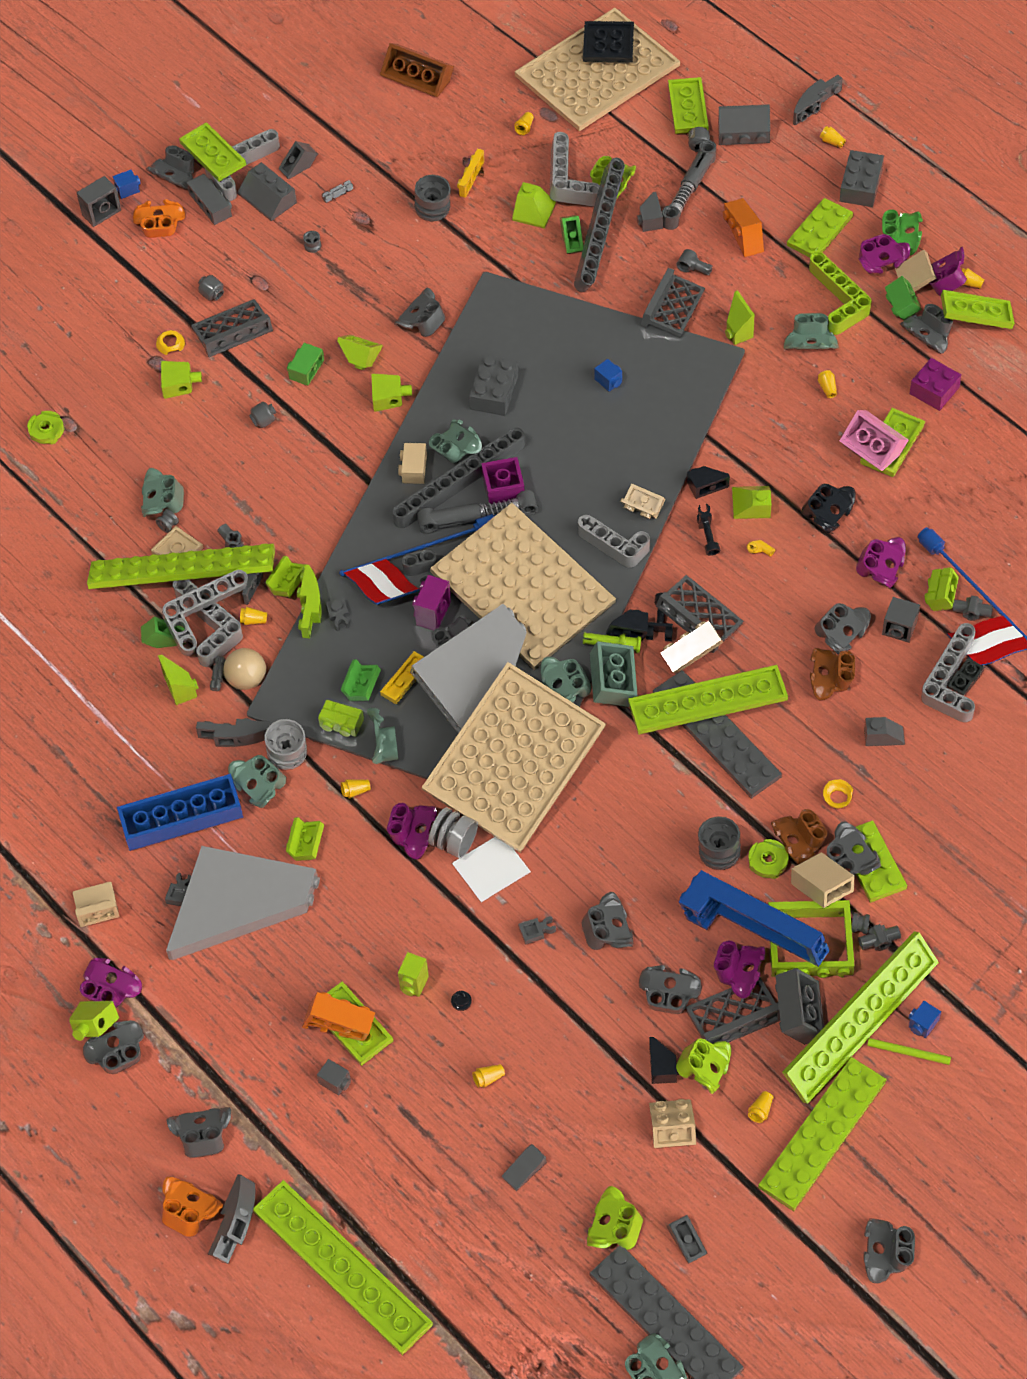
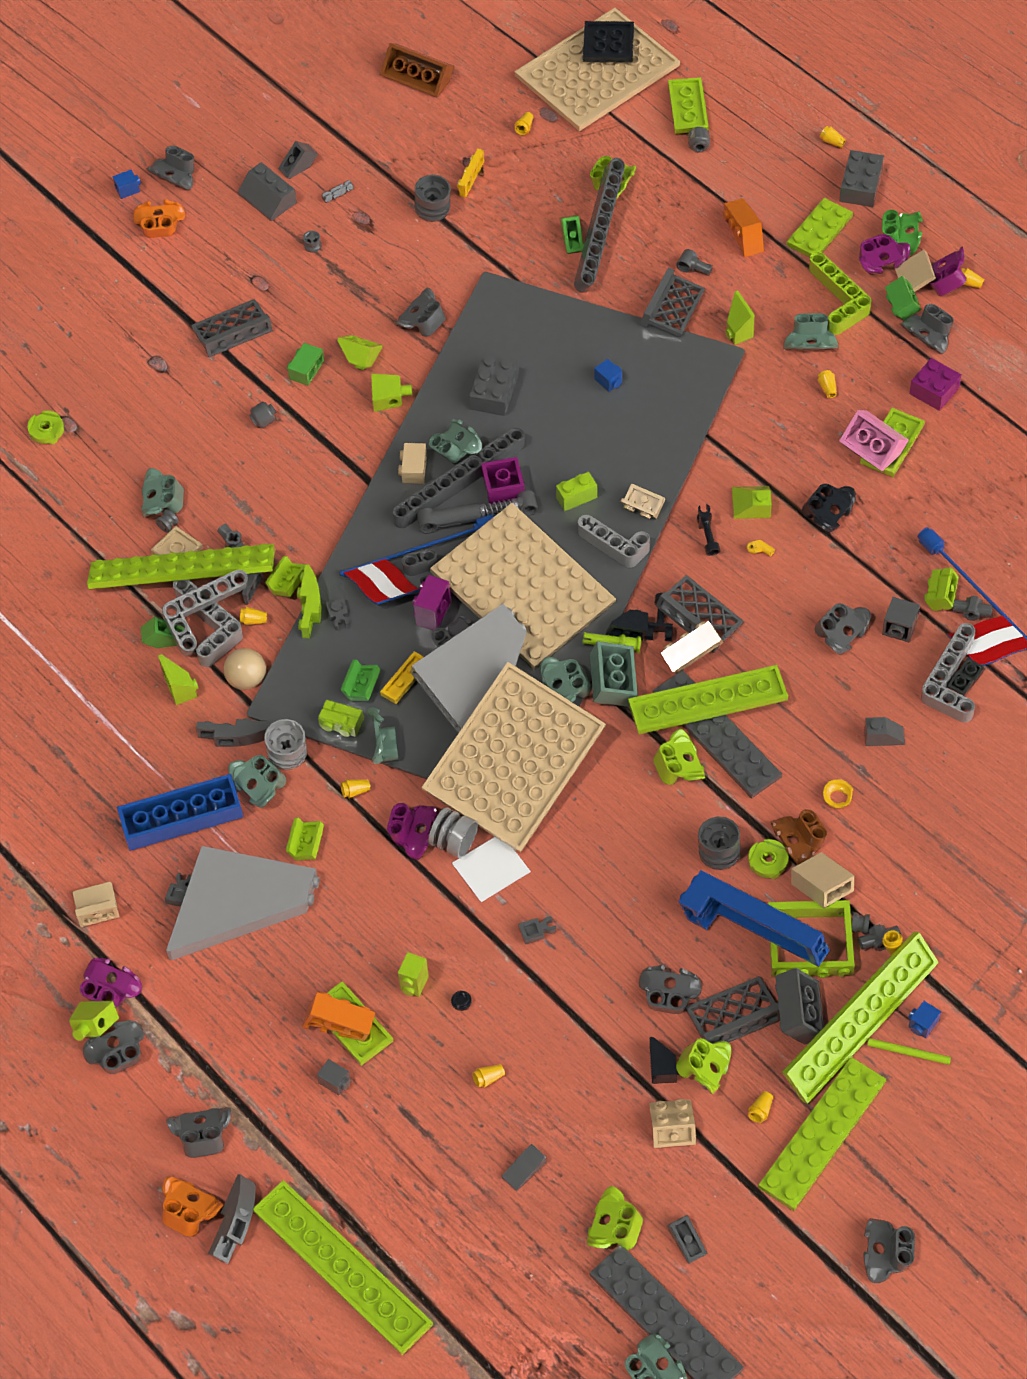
dark grey brick [76,176,121,227] -> none
yellow piece [156,330,185,355] -> none
lime torso [161,361,202,399] -> none
lime plate [179,122,246,182] -> none
dark grey brick [187,174,232,225] -> none
dark grey head [198,275,224,301] -> none
light grey beam [205,129,280,201] -> none
dark grey axle [210,656,225,692] -> none
lime slope [512,182,556,229] -> none
light grey beam [550,132,600,206] -> none
dark grey piece [581,892,633,950] -> none
dark grey slope [637,192,663,232] -> none
dark grey piece [662,140,716,230] -> none
black slope [687,466,730,499] -> none
magenta piece [714,940,765,999] -> none
dark grey slope [718,104,770,145] -> none
dark grey slope [793,75,843,125] -> none
dark orange piece [810,648,855,701] -> none
dark grey piece [826,821,881,877] -> none
lime plate [852,820,907,903] -> none
magenta piece [856,537,906,588] -> none
lime plate [941,290,1015,329] -> none
none -> lime brick [556,472,597,512]
none -> lime piece [653,728,705,785]
none -> yellow cone [882,930,903,956]

